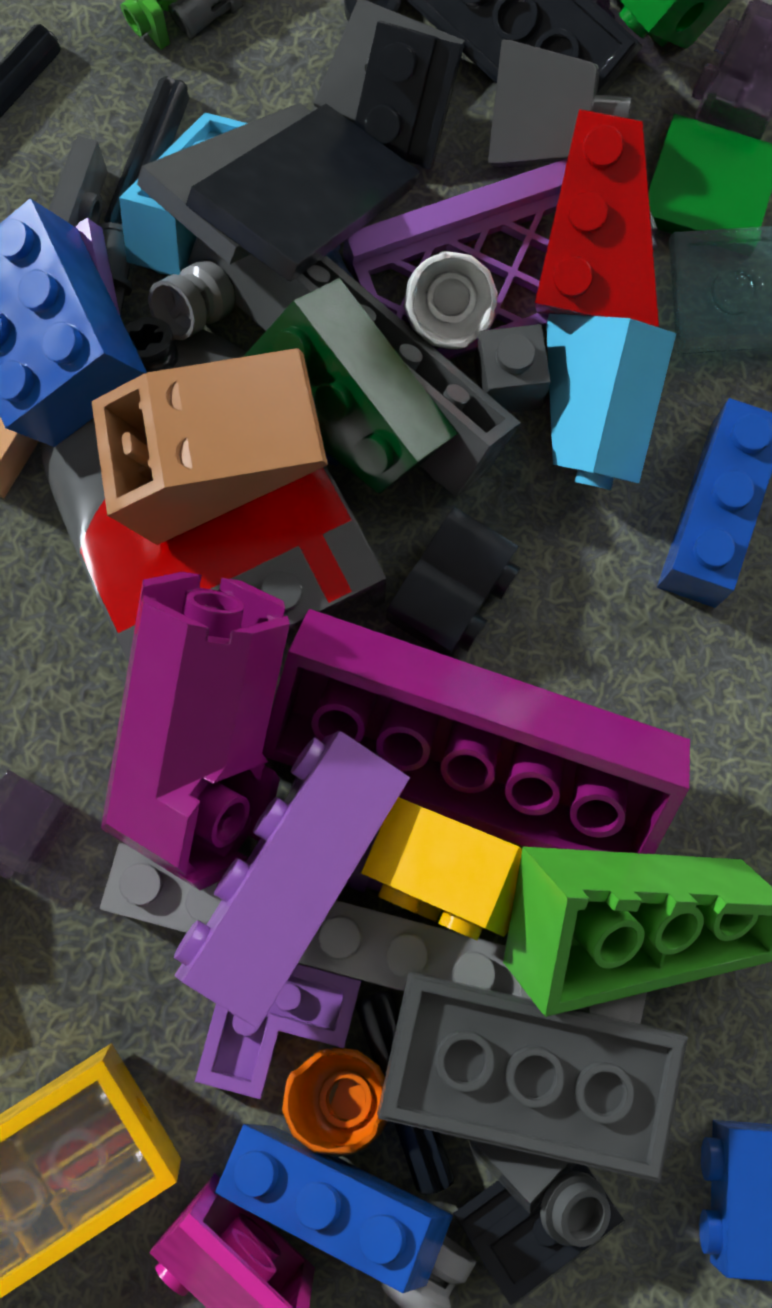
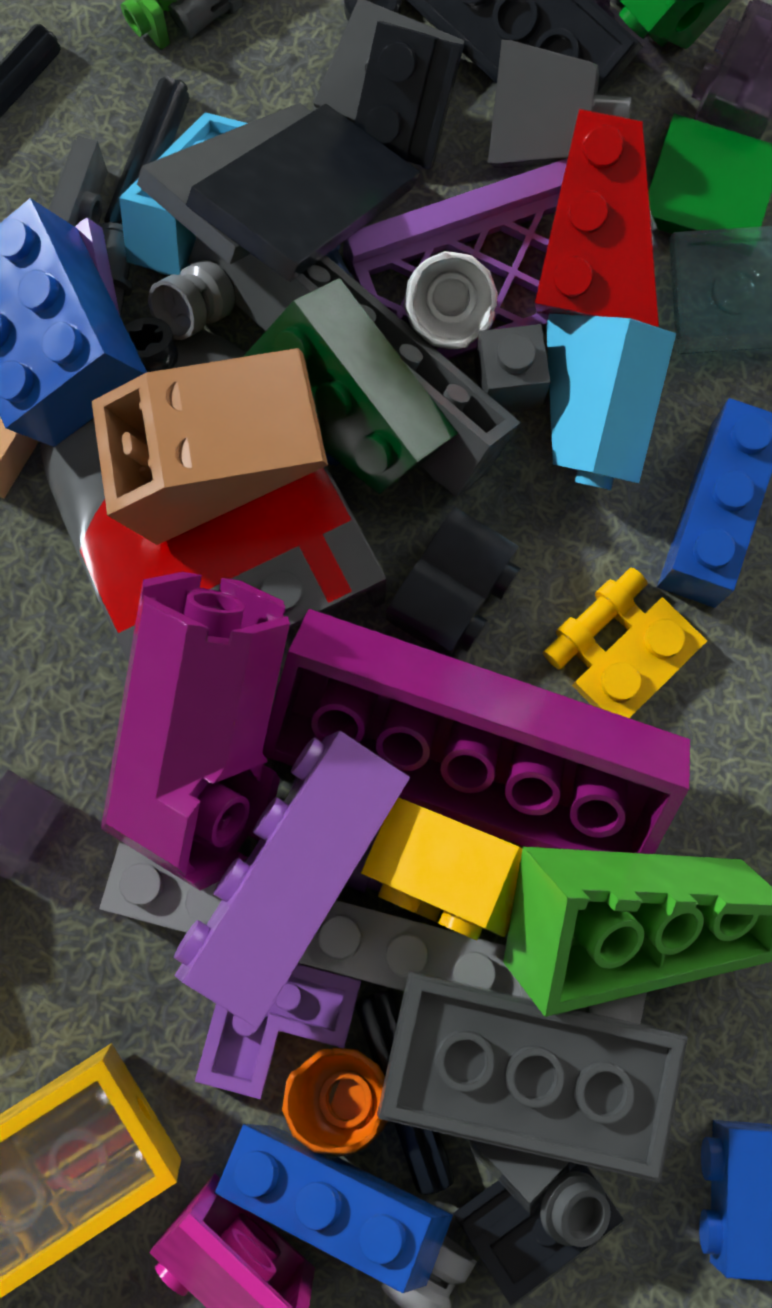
none -> yellow plate [543,567,707,718]

